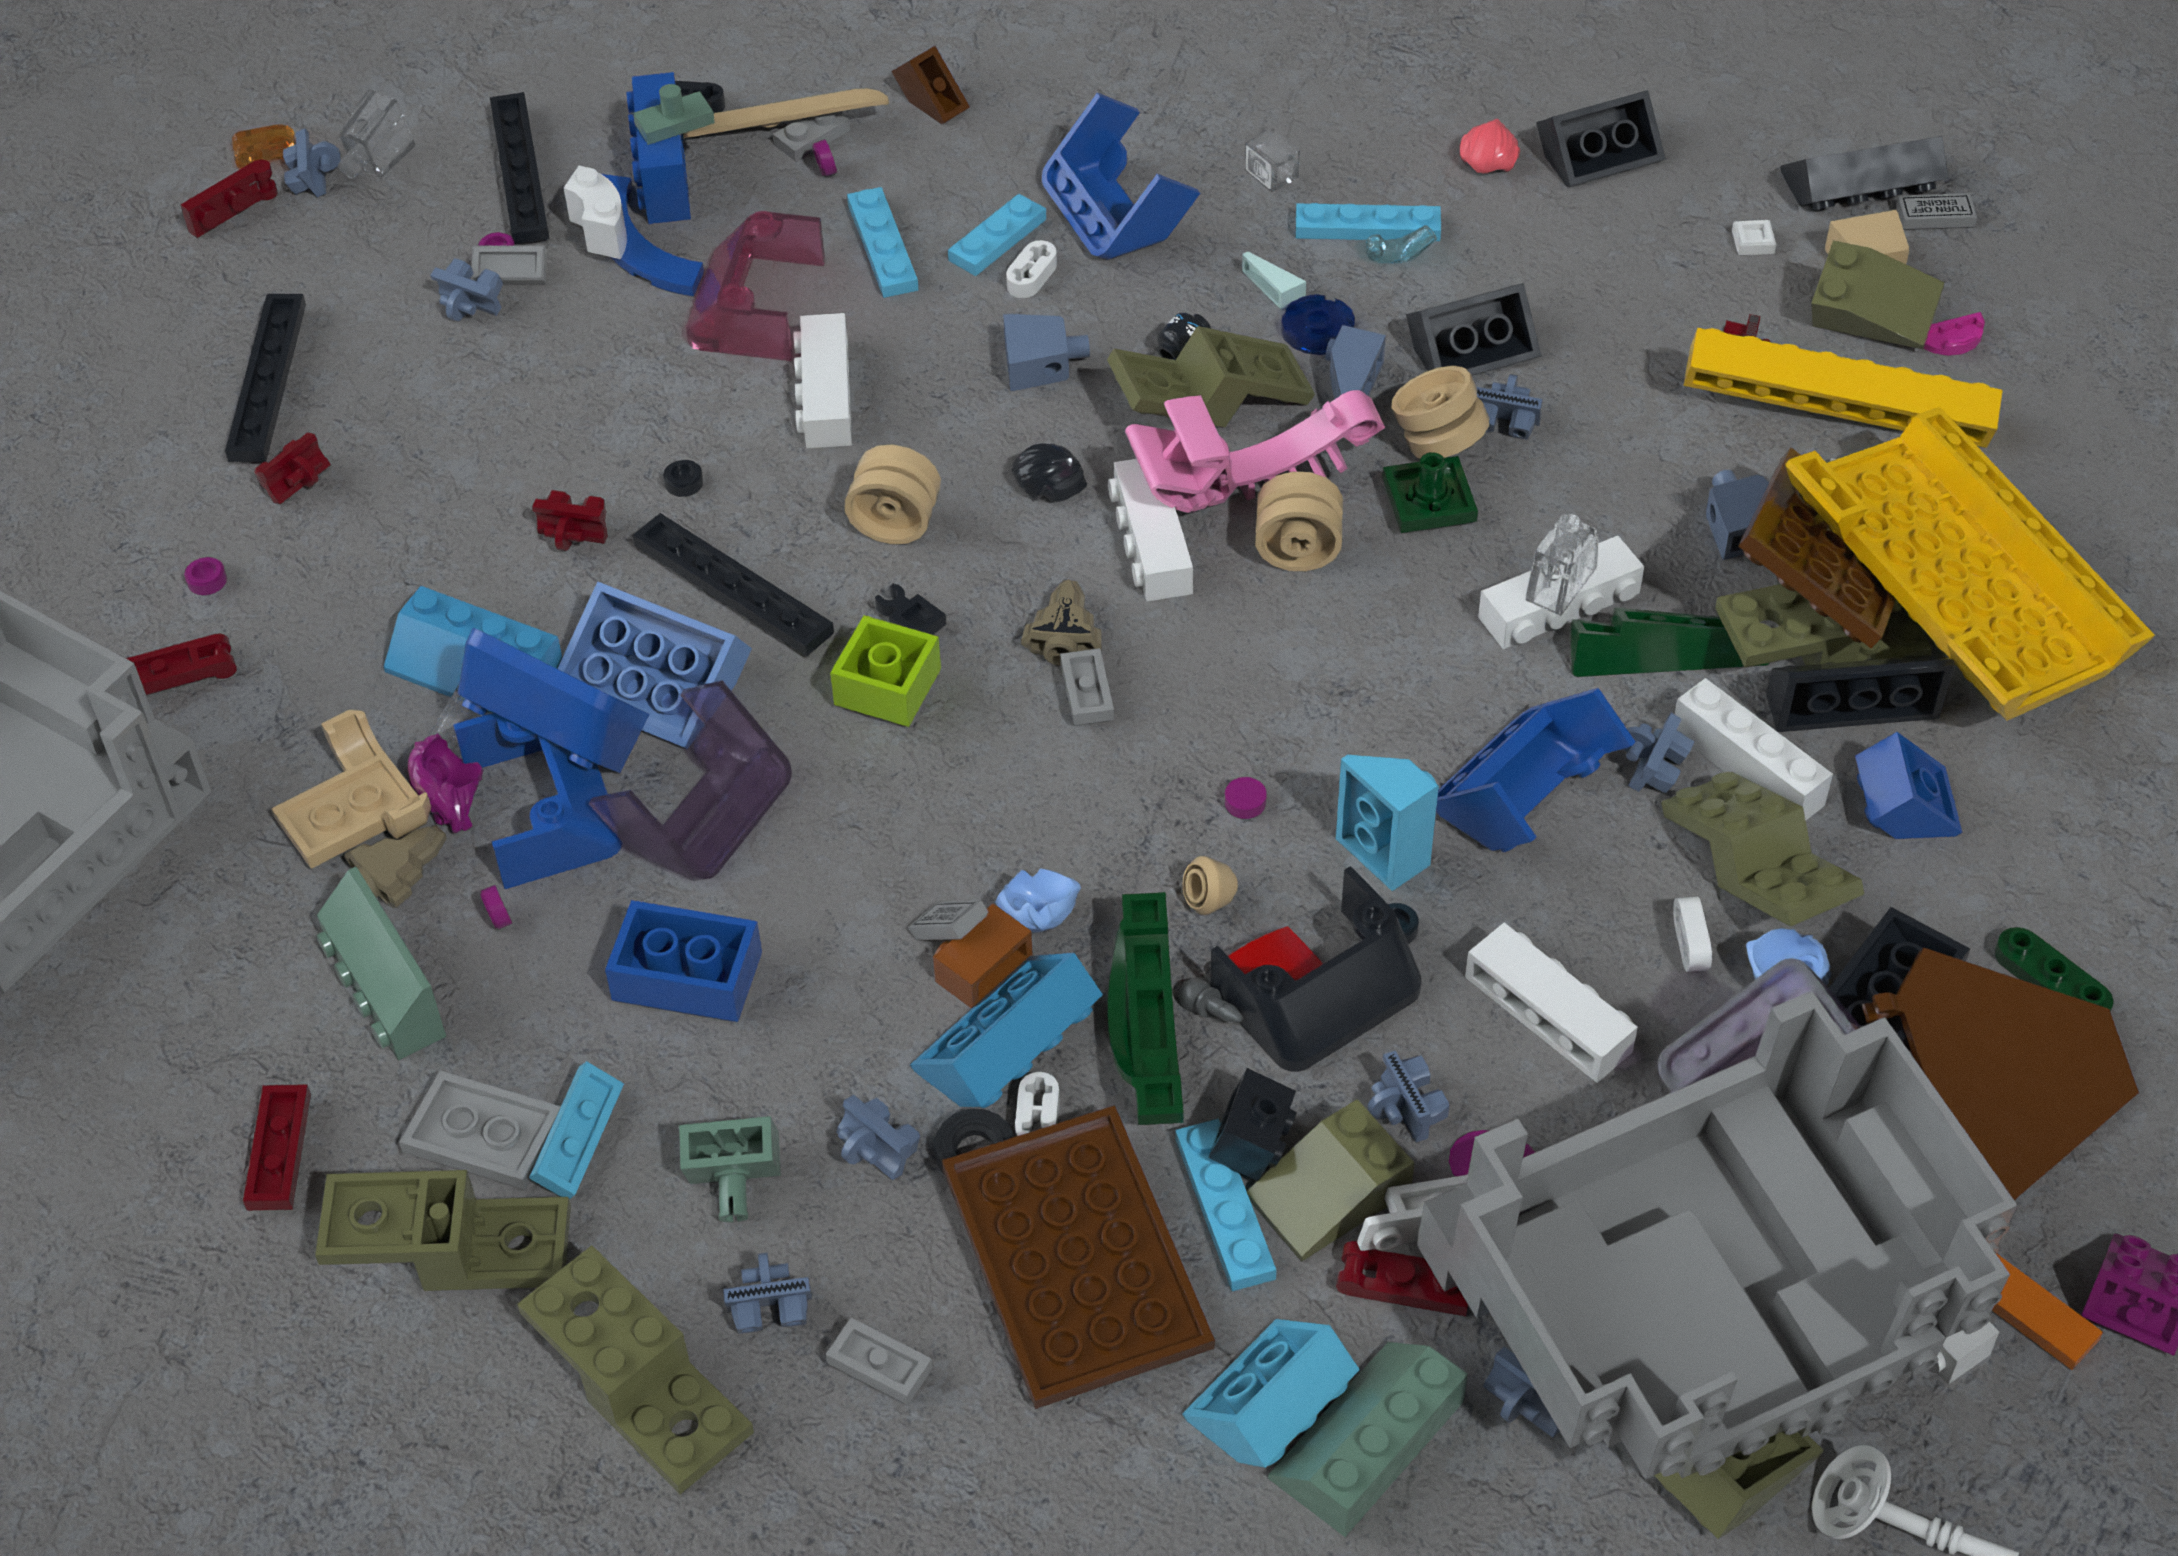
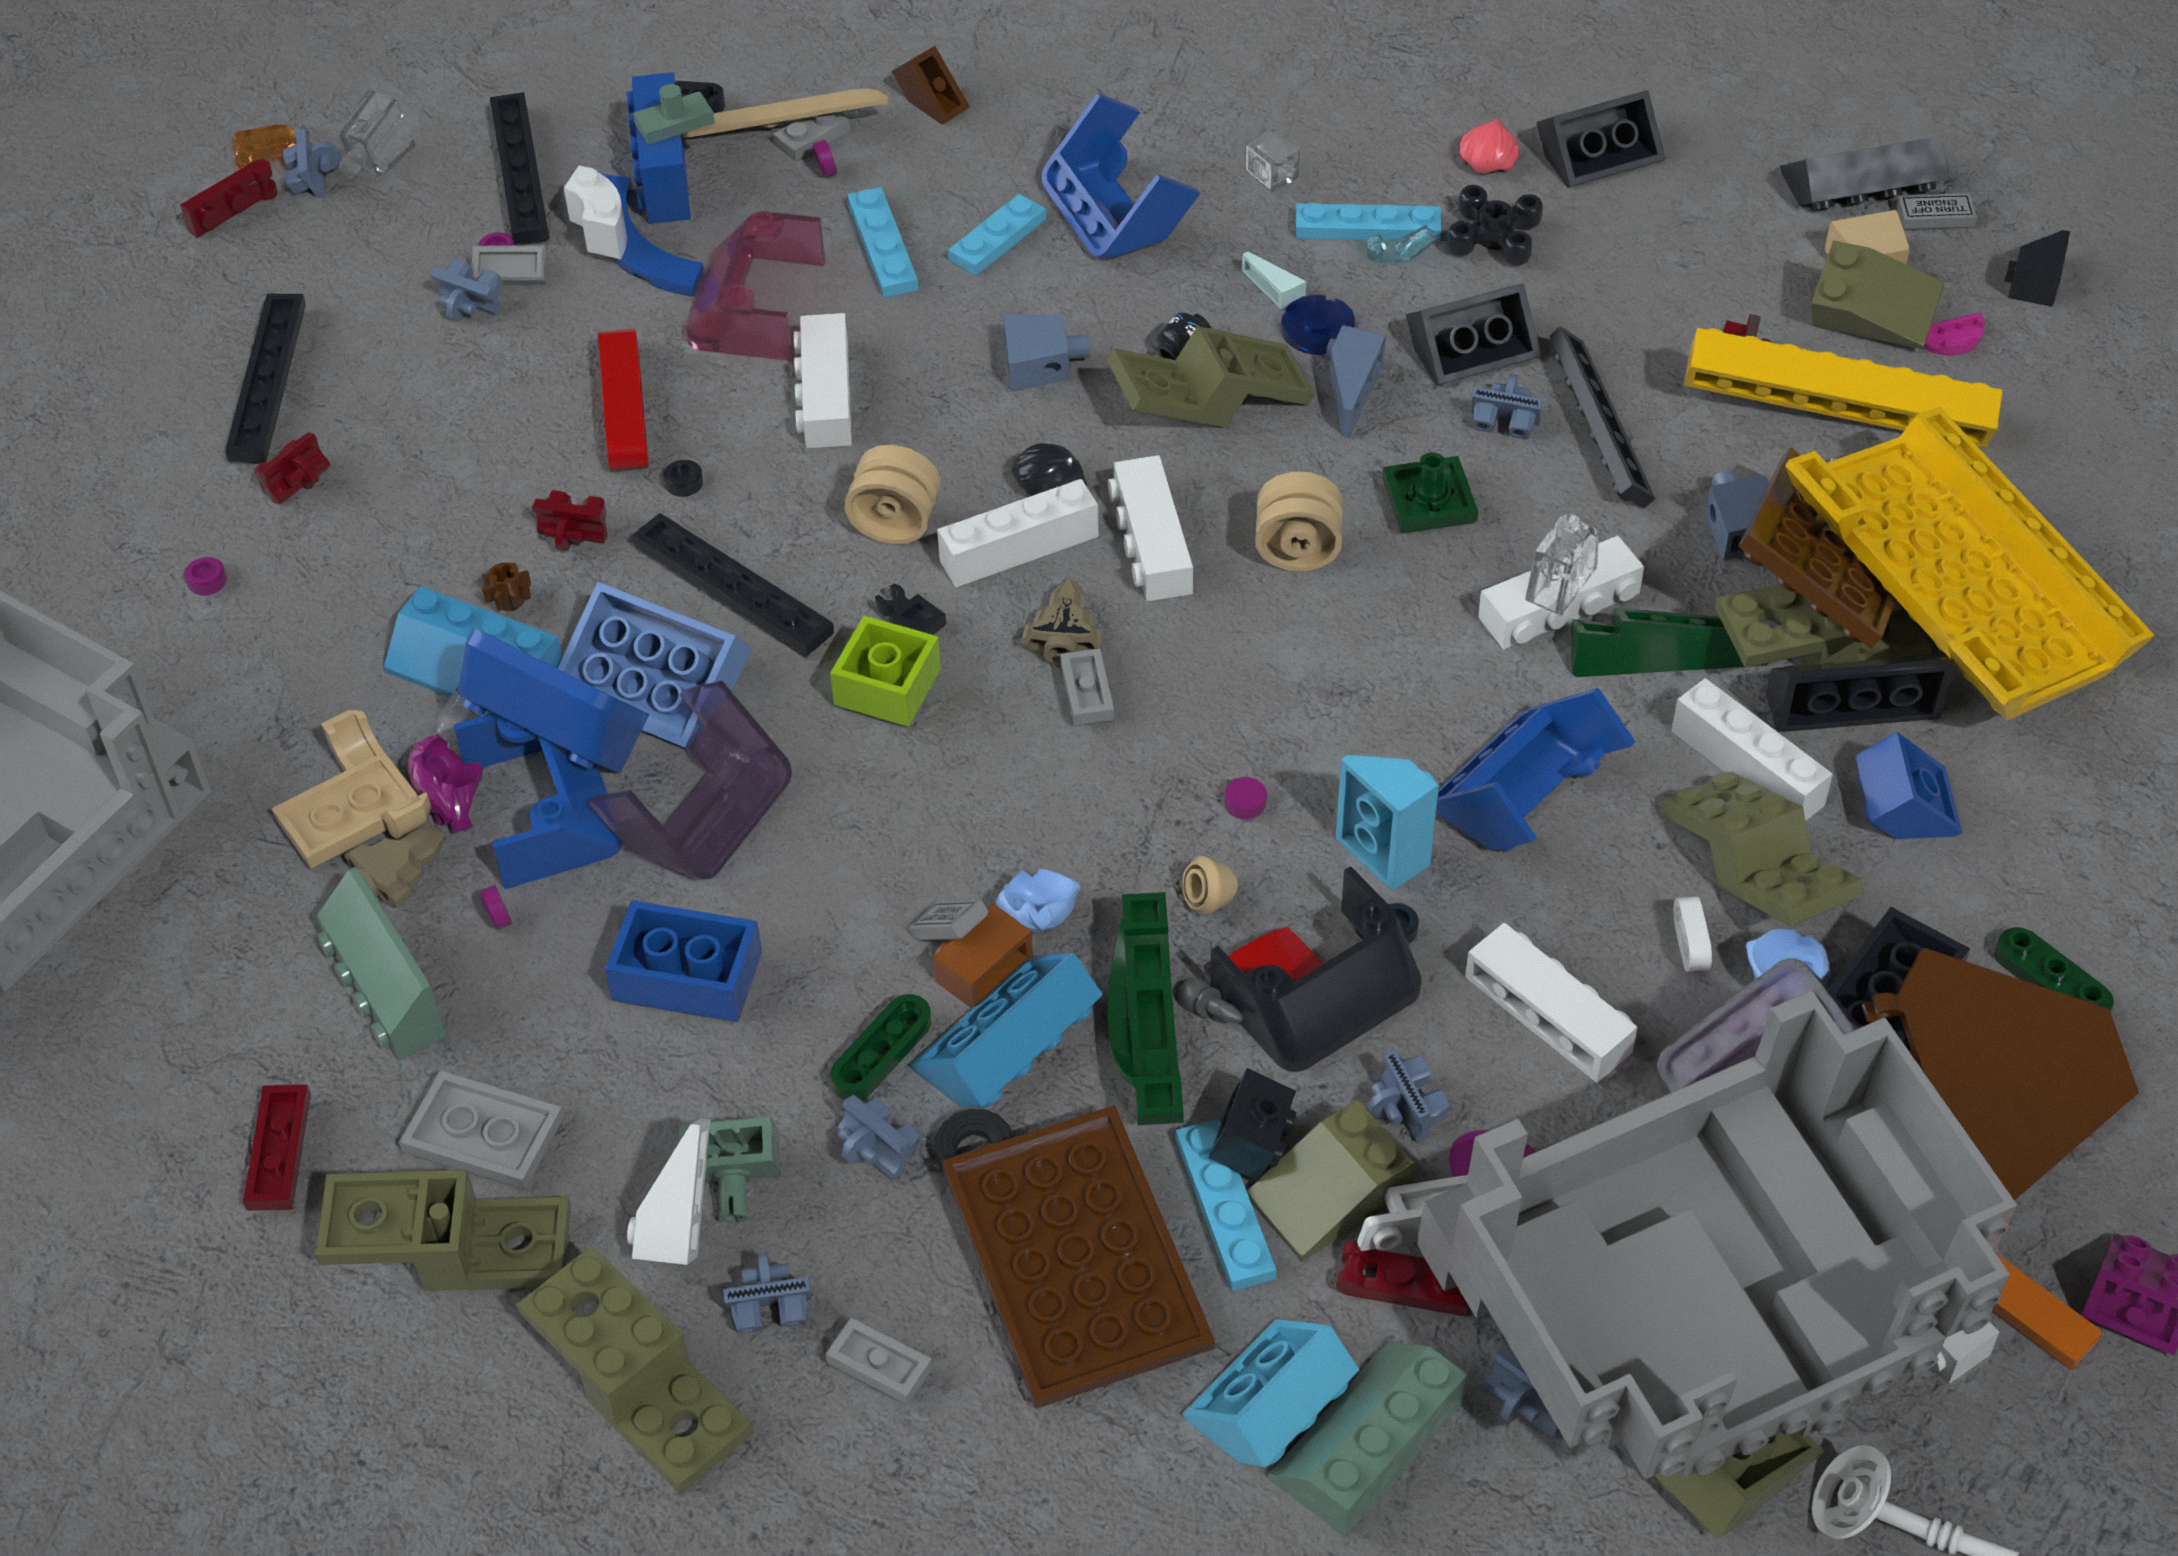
dark red plate [125,633,237,695] -> none
medium azure plate [529,1061,624,1199] -> none
white beam [1006,240,1057,298] -> none
white beam [1015,1072,1060,1136] -> none
bright pink piece [1125,390,1385,513] -> none
tan wheel [1391,366,1489,459] -> none
sand blue hips [1624,713,1695,793] -> none
white tile [1732,220,1776,256] -> none
none -> reddish brown gear [482,562,531,611]
none -> red beam [598,328,649,472]
none -> white slope [627,1118,710,1265]
none -> dark green plate [831,994,932,1100]
none -> white brick [937,479,1099,588]
none -> black gear [1447,185,1543,266]
none -> black plate [1549,326,1656,508]
none -> black slope [2004,230,2070,307]

